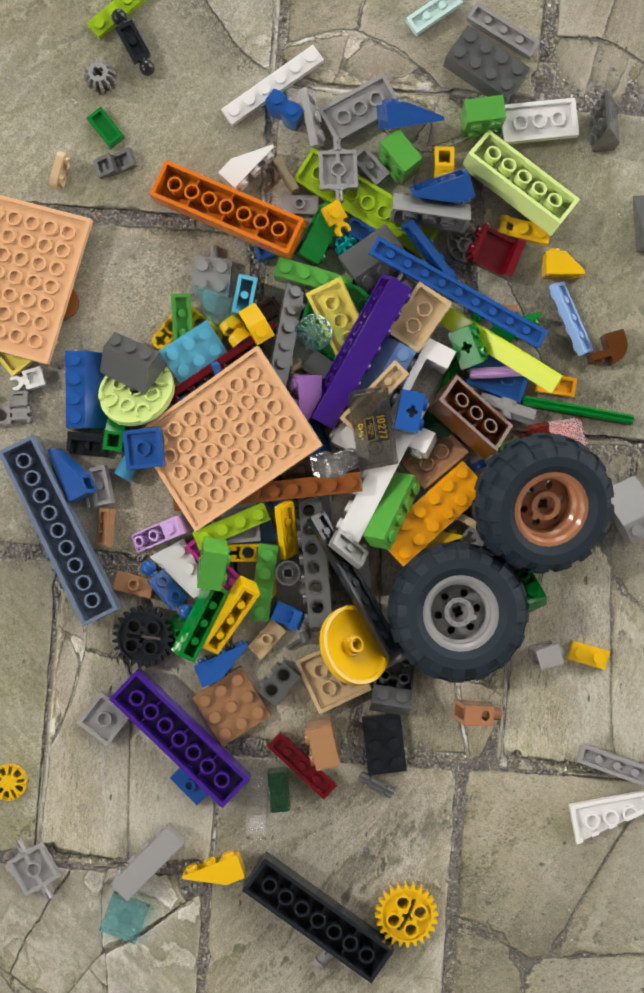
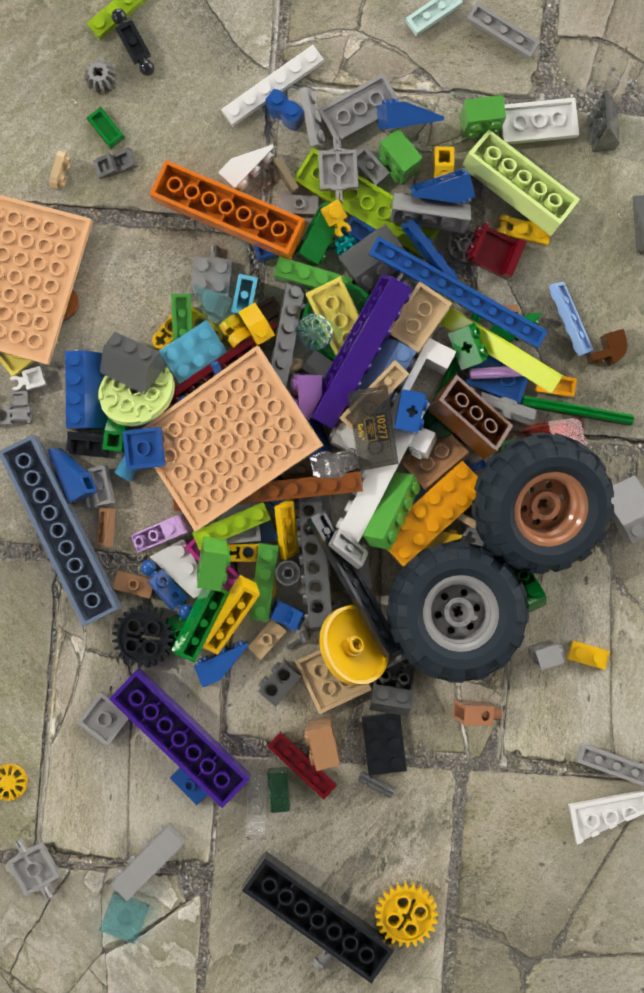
yellow slope [182,850,247,885] -> none
medium nougat plate [192,666,272,747] -> none
dark grey brick [443,25,530,105] -> none
yellow slope [542,248,585,279] -> none

